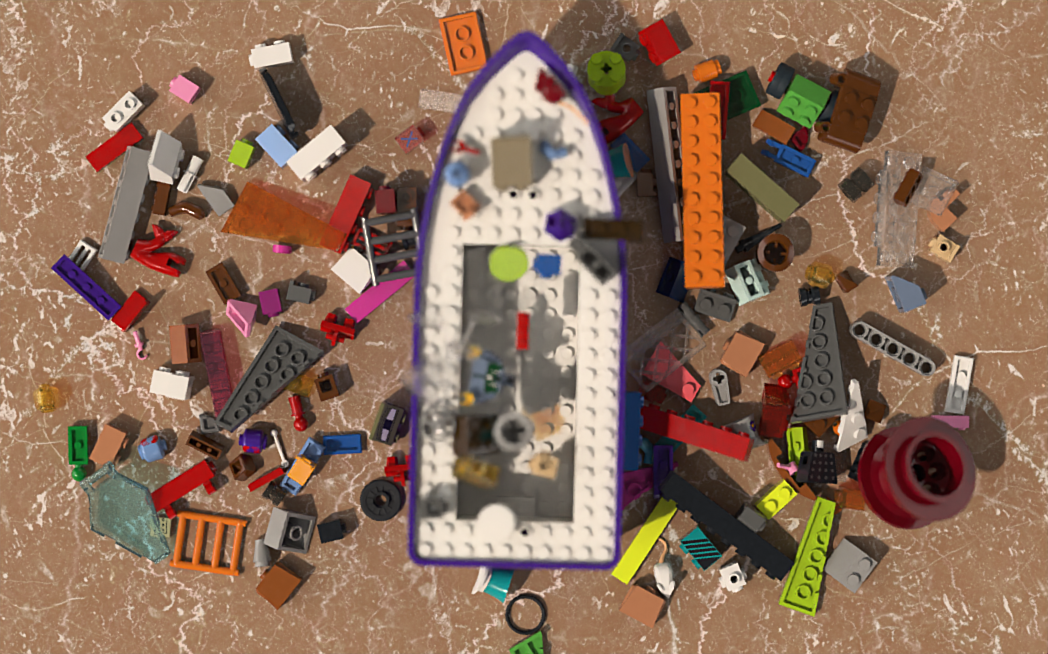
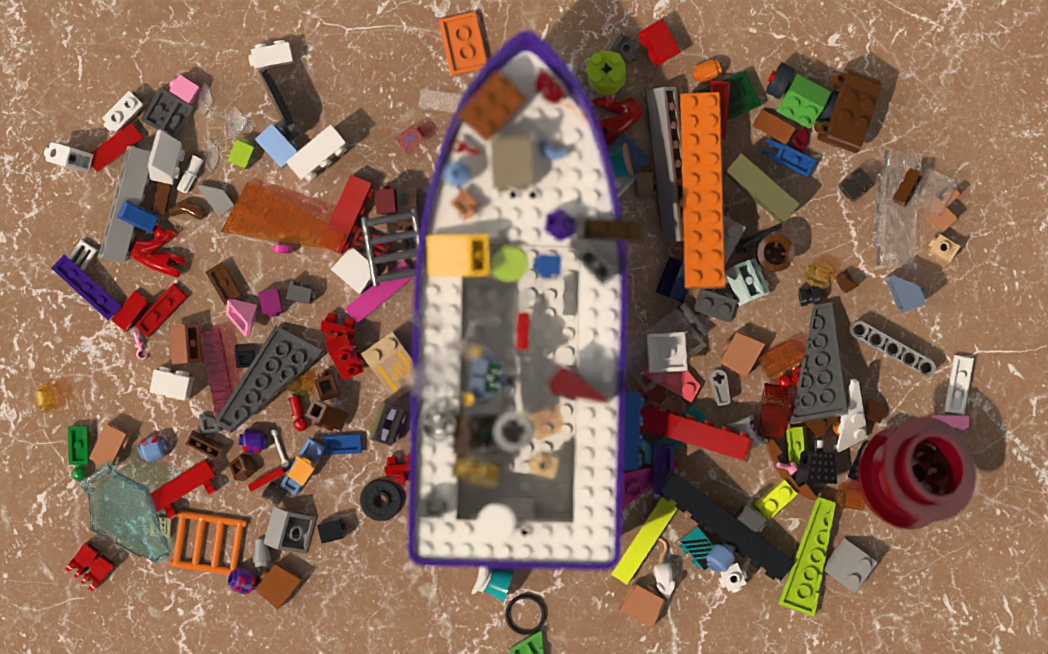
none -> white torso [44,143,94,173]
none -> red legs [65,541,117,592]
none -> blue tile [117,200,160,234]
none -> red tile [134,283,188,338]
none -> dark grey slope [140,87,194,139]
none -> clear plant [197,83,252,174]
none -> dark purple head [228,567,258,595]
none -> black slope [234,343,255,368]
none -> reddish brown brick [305,399,349,431]
none -> red brick [325,333,365,381]
none -> tan slope [361,332,412,400]
none -> yellow slope [428,234,489,276]
none -> dark orange brick [455,70,527,143]
none -> dark red slope [548,365,610,404]
none -> white tile [647,332,688,373]
none -> medium blue head [706,543,735,573]

